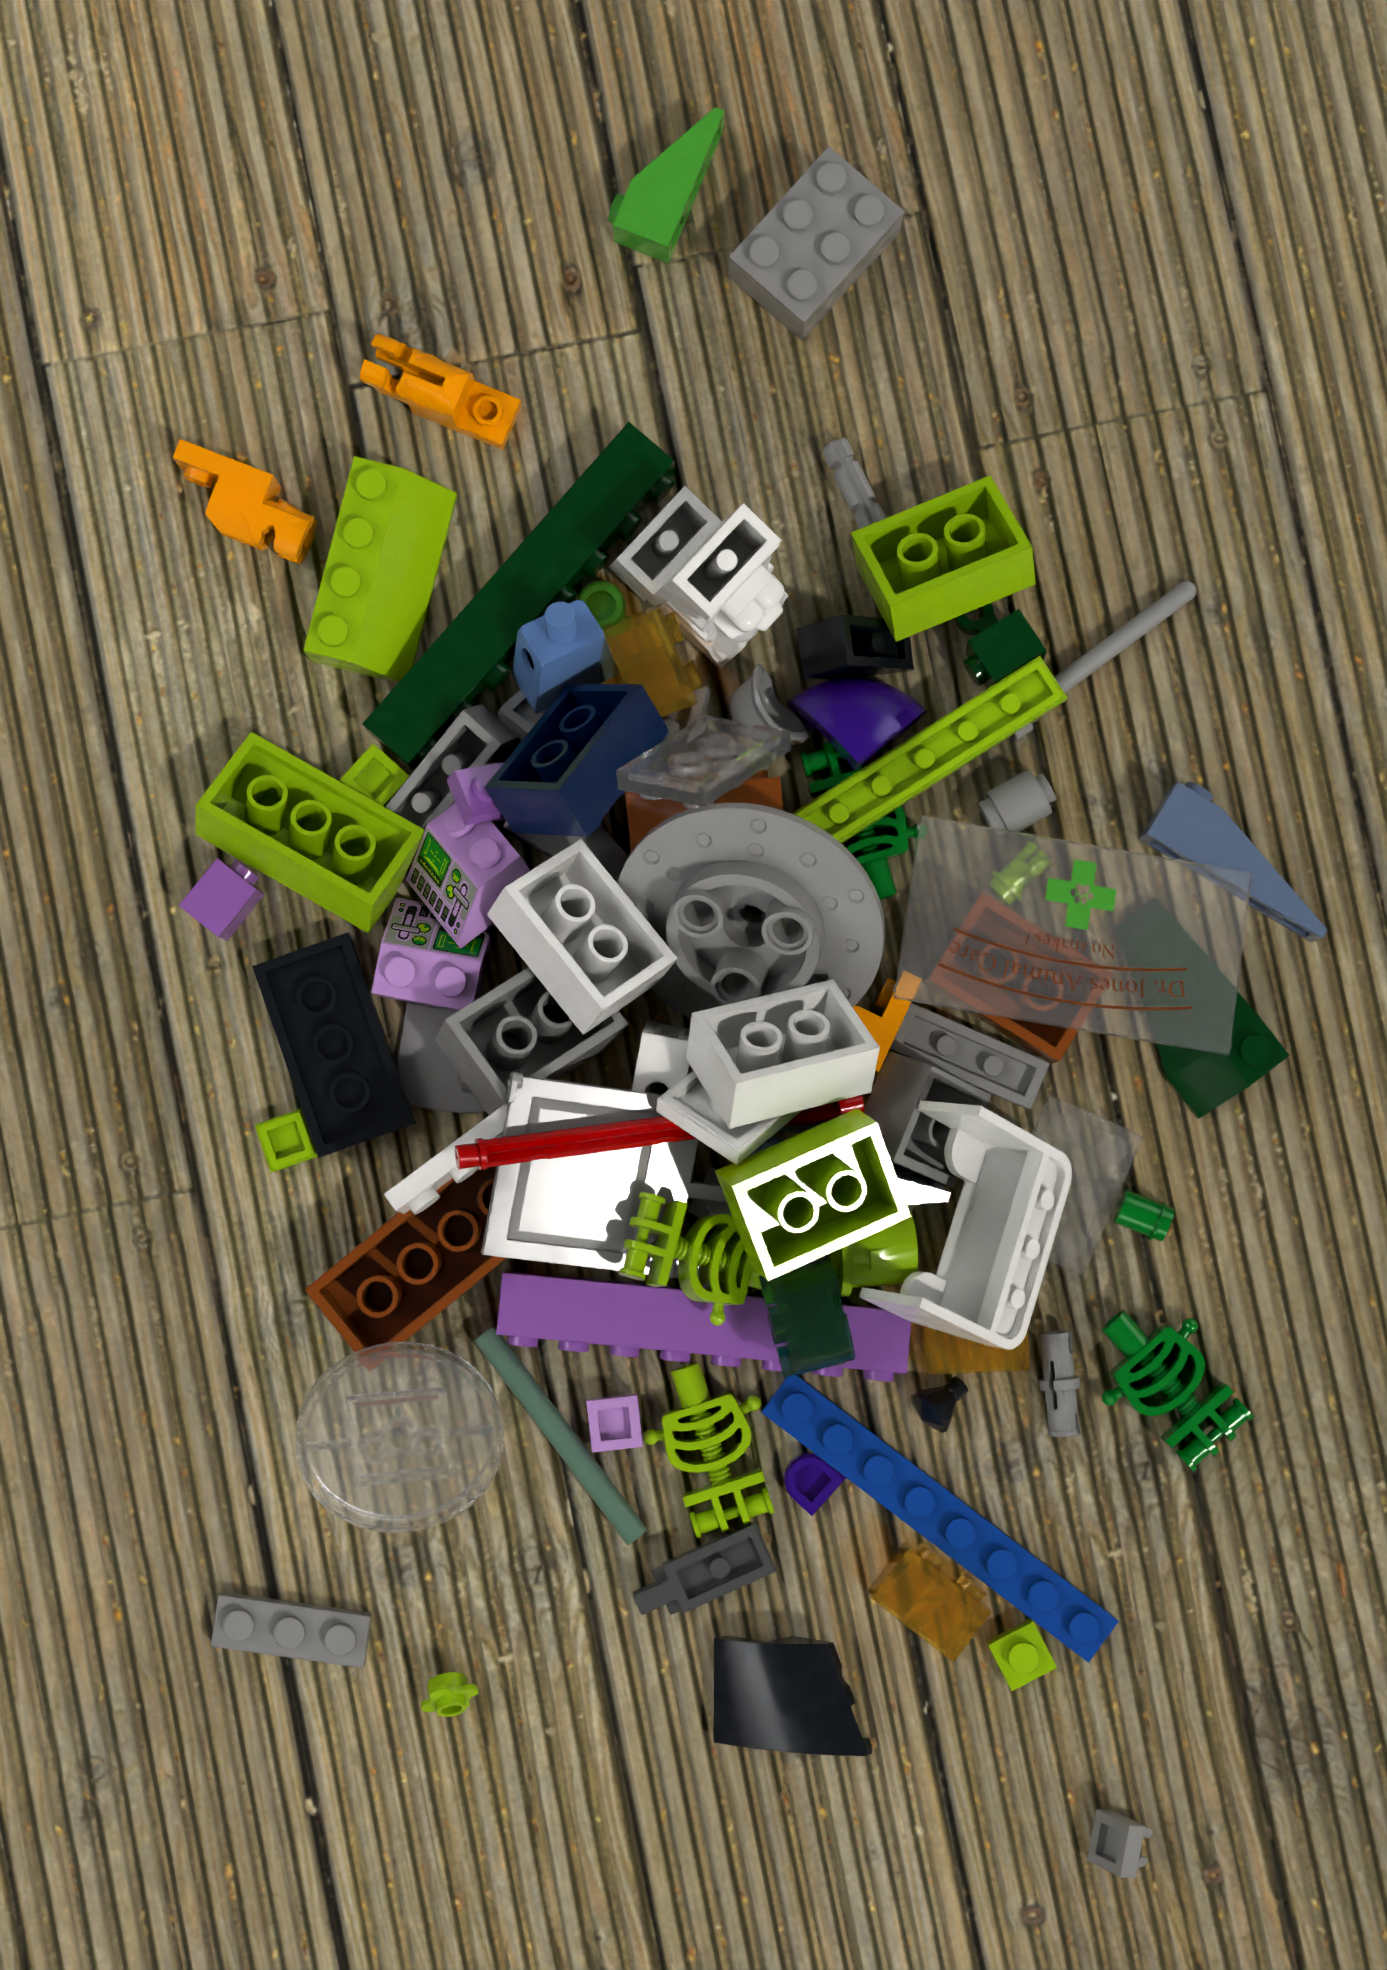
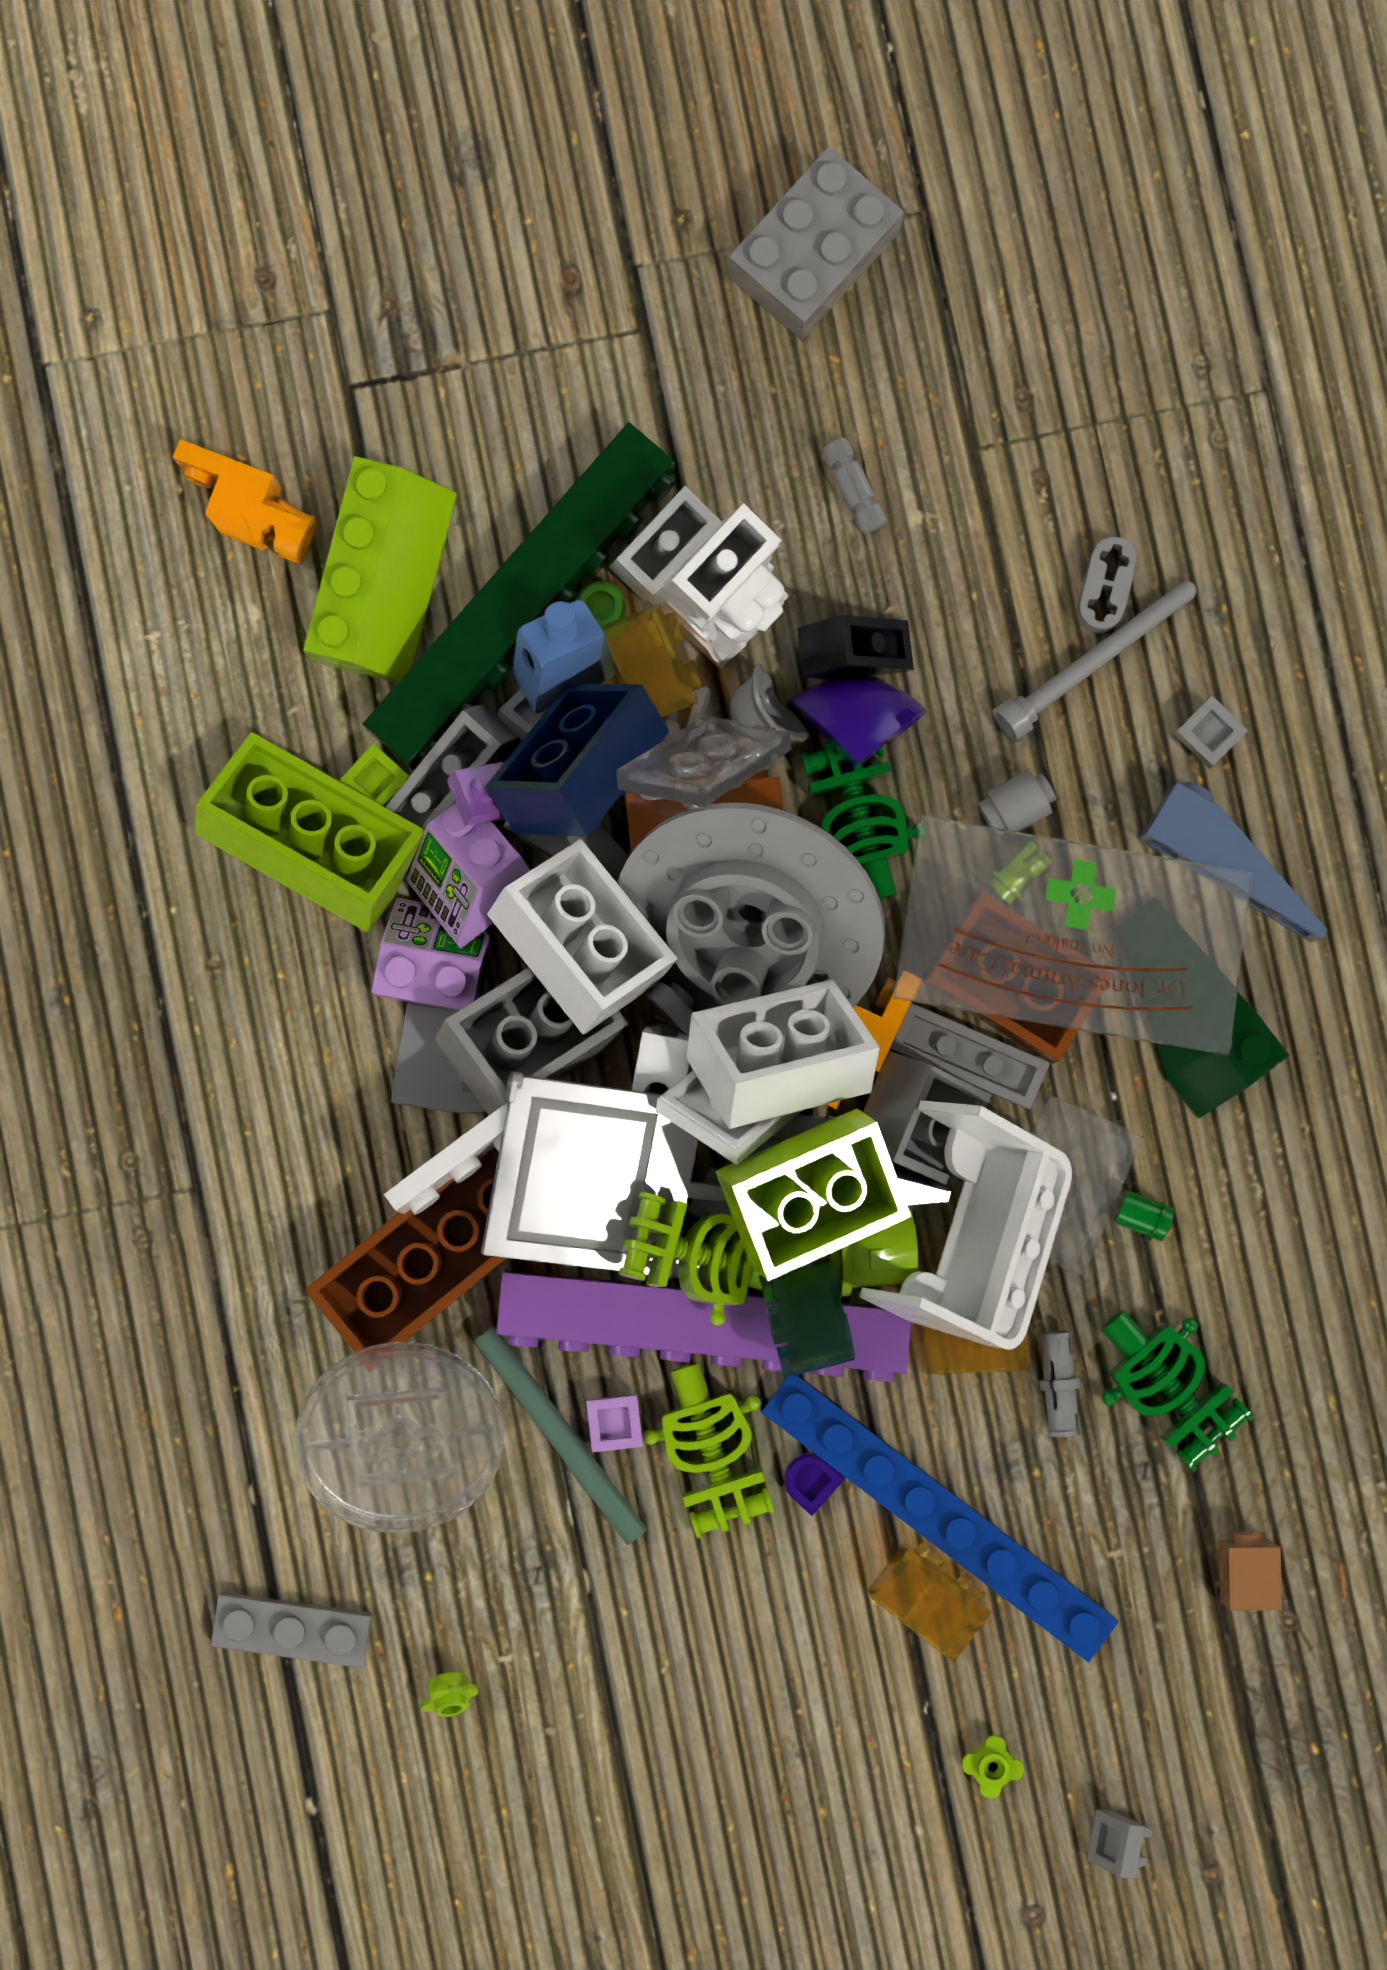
medium lavender brick [179,858,265,941] -> none
black plate [252,932,417,1158] -> none
lime tile [254,1108,318,1173] -> none
light orange plate [360,333,522,450] -> none
red piece [455,1095,864,1170] -> none
bright green slope [608,107,725,264] -> none
dark grey hinge [633,1521,777,1615] -> none
black slope [713,1635,872,1756] -> none
lime tile [792,656,1068,844] -> none
lime brick [851,475,1036,642] -> none
black rock [911,1376,968,1433] -> none
dark green brick [955,603,1046,688] -> none
lime plate [986,1618,1057,1691] -> none
none -> light grey plate [642,981,695,1036]
none -> lime plate [962,1735,1024,1799]
none -> light grey beam [1077,537,1137,634]
none -> light grey plate [1174,696,1248,769]
none -> medium nougat brick [1218,1531,1282,1611]

